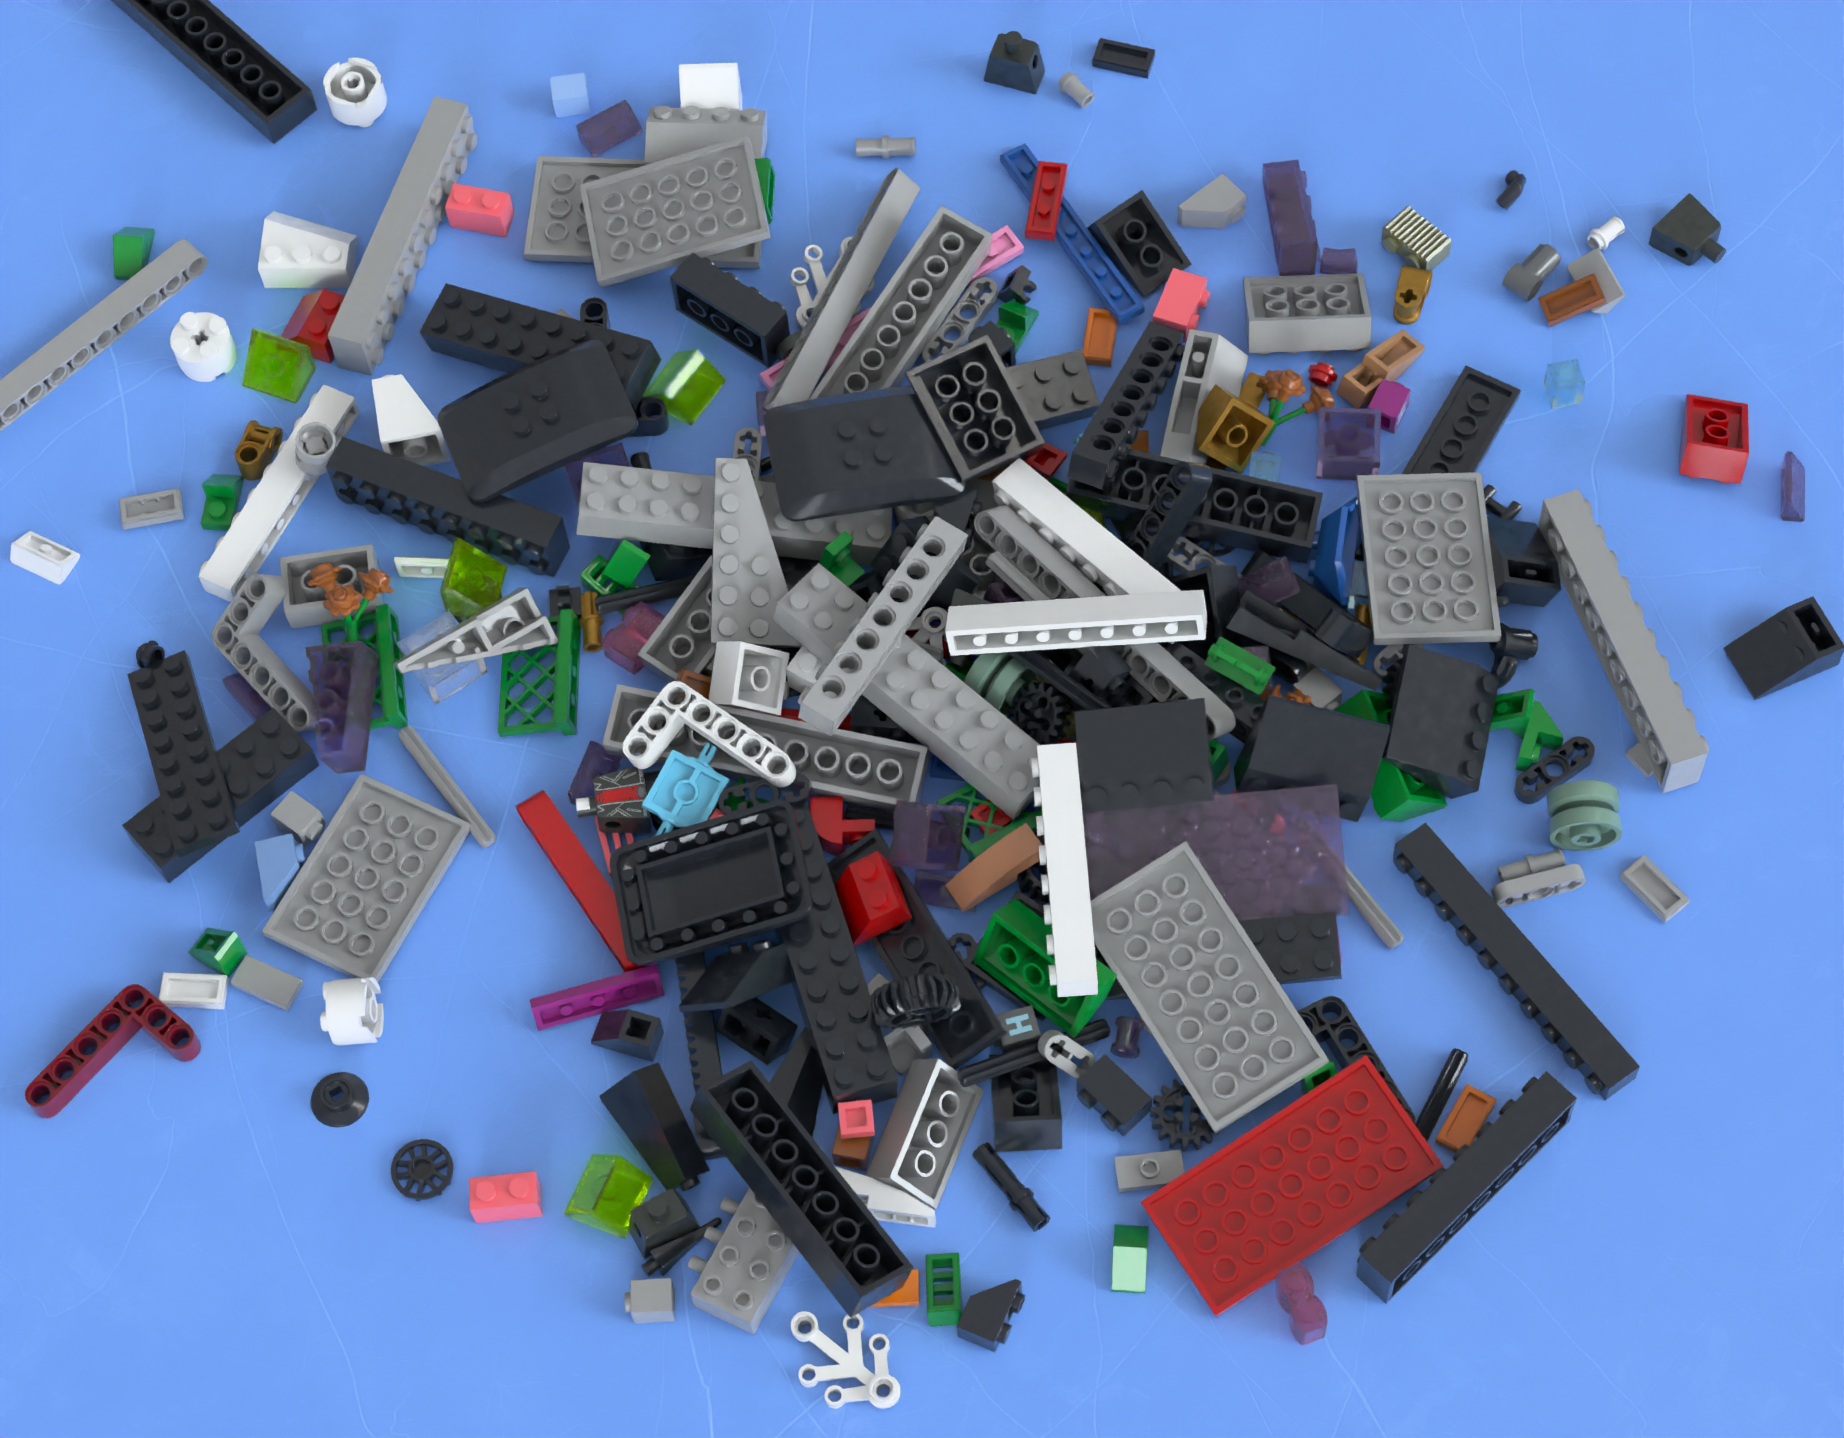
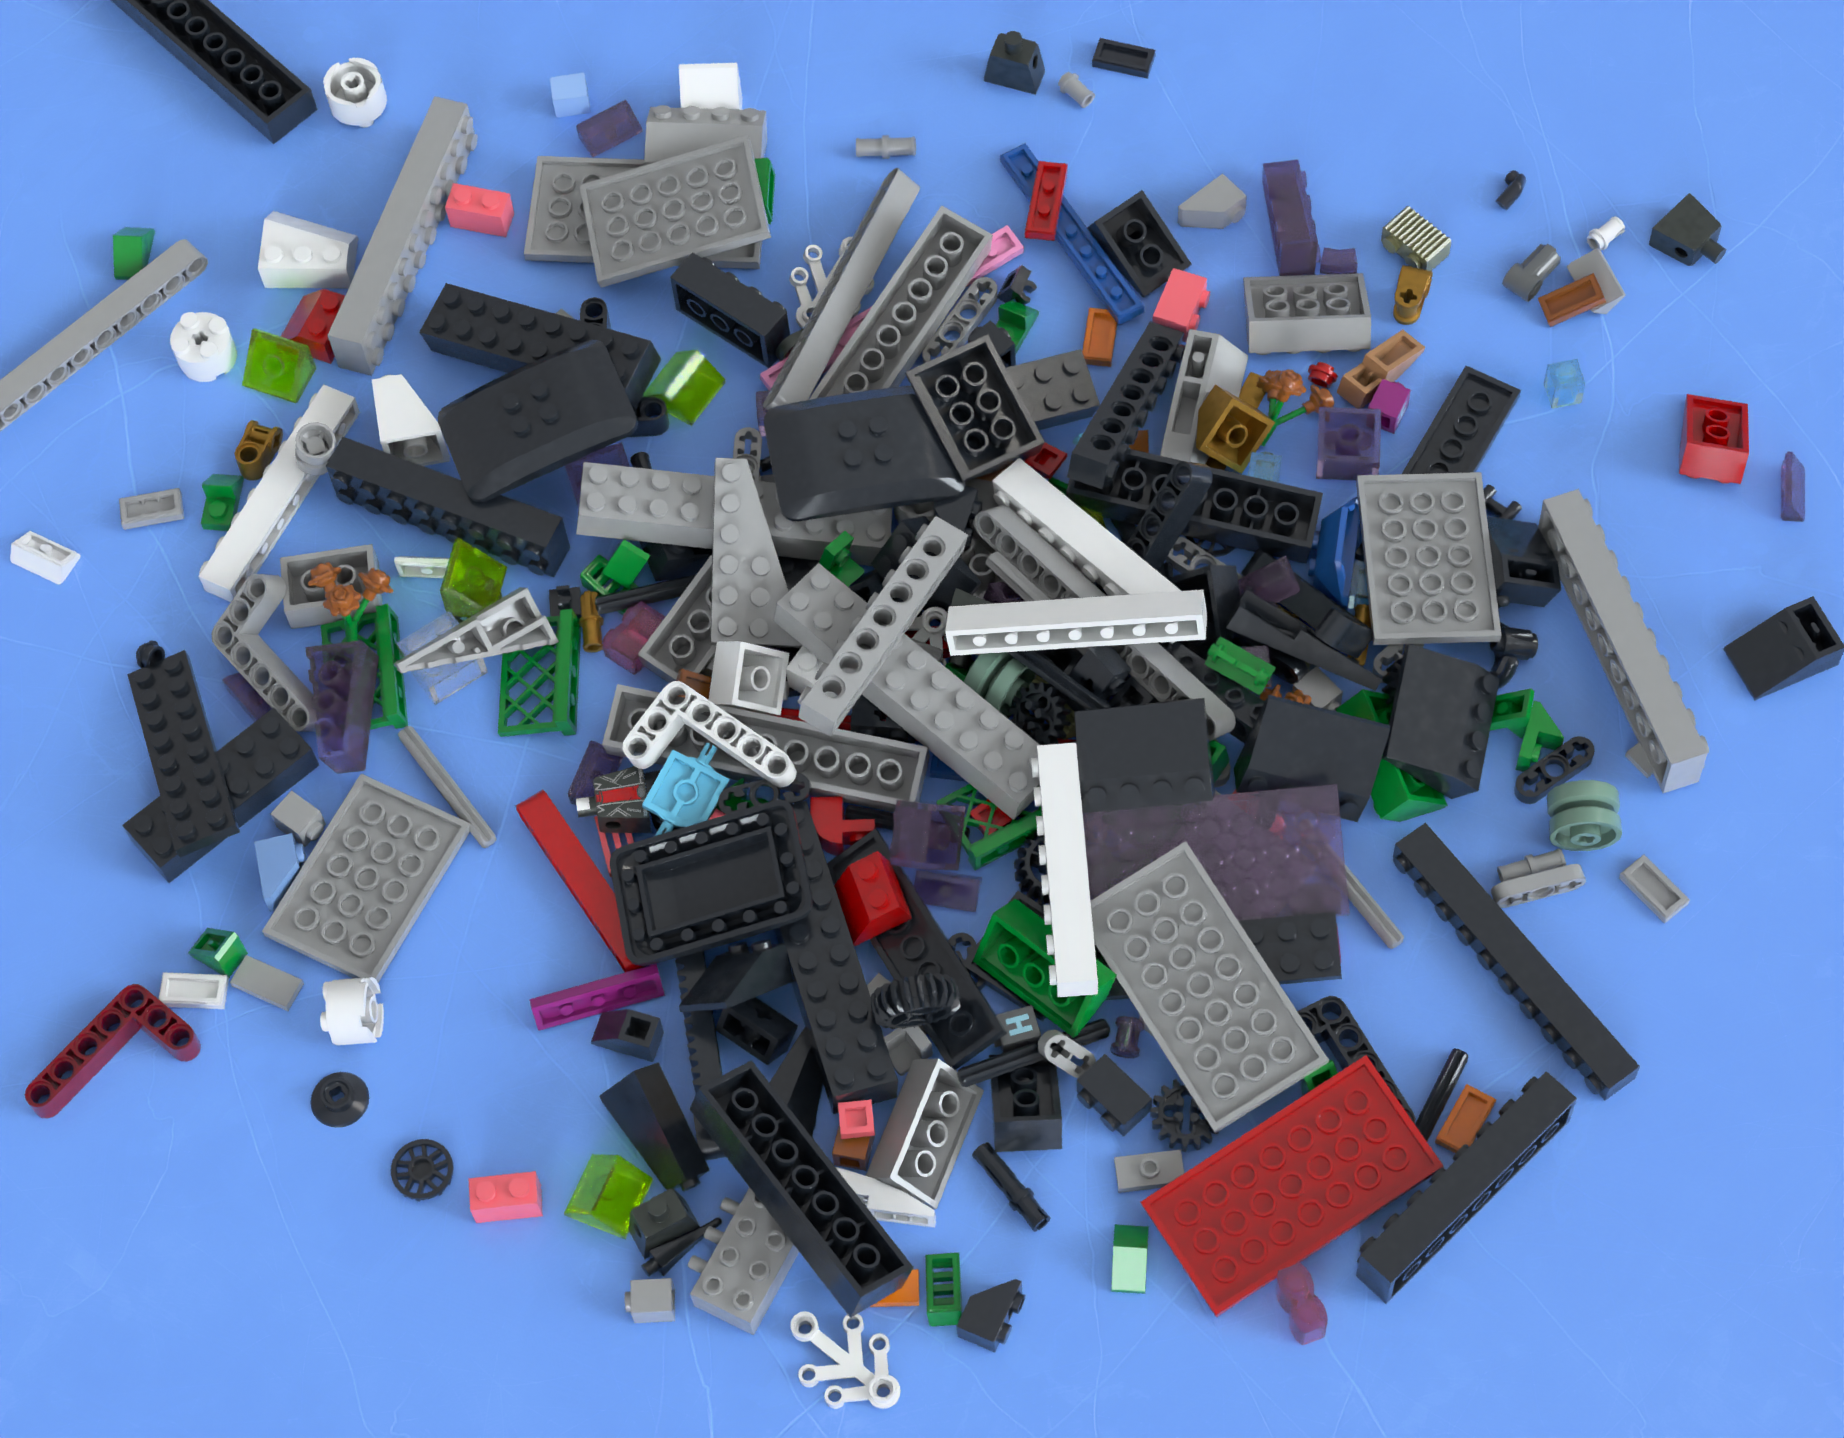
nougat slope [945,823,1042,913] -> none

